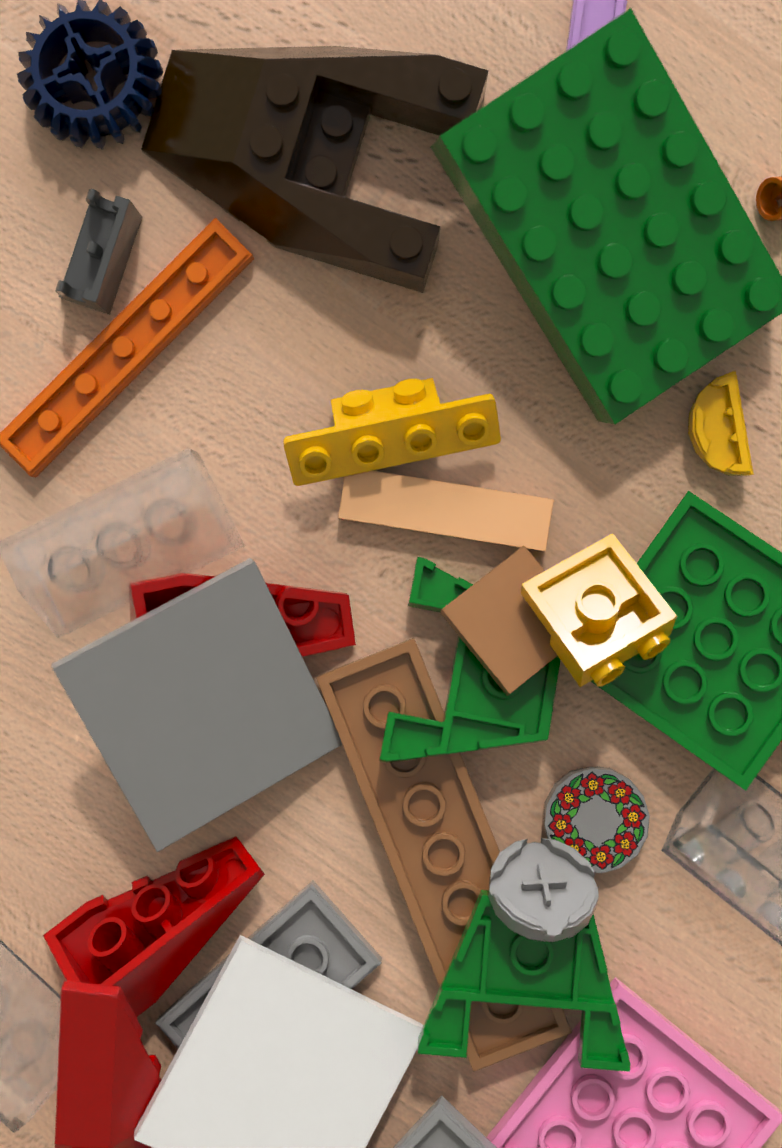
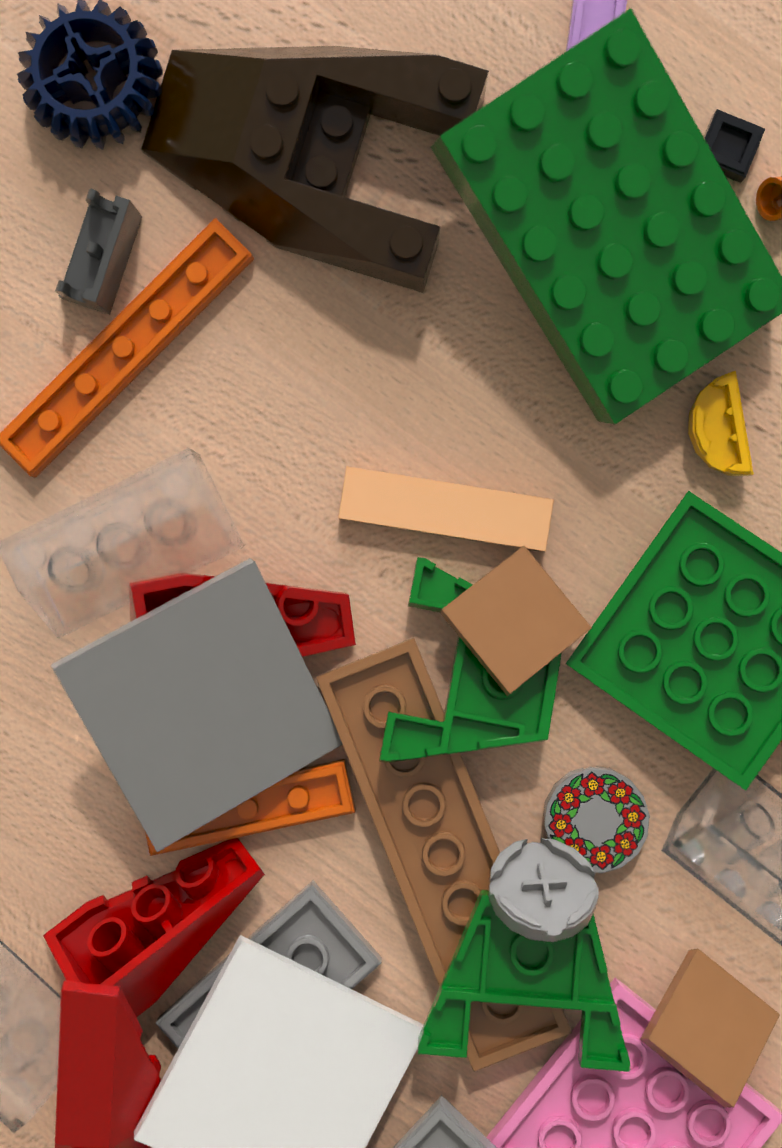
yellow bracket [283,378,501,486] -> none
yellow plate [521,533,677,687] -> none
none -> orange tile [145,759,356,856]
none -> medium nougat tile [640,948,780,1108]
none -> black tile [704,109,765,183]

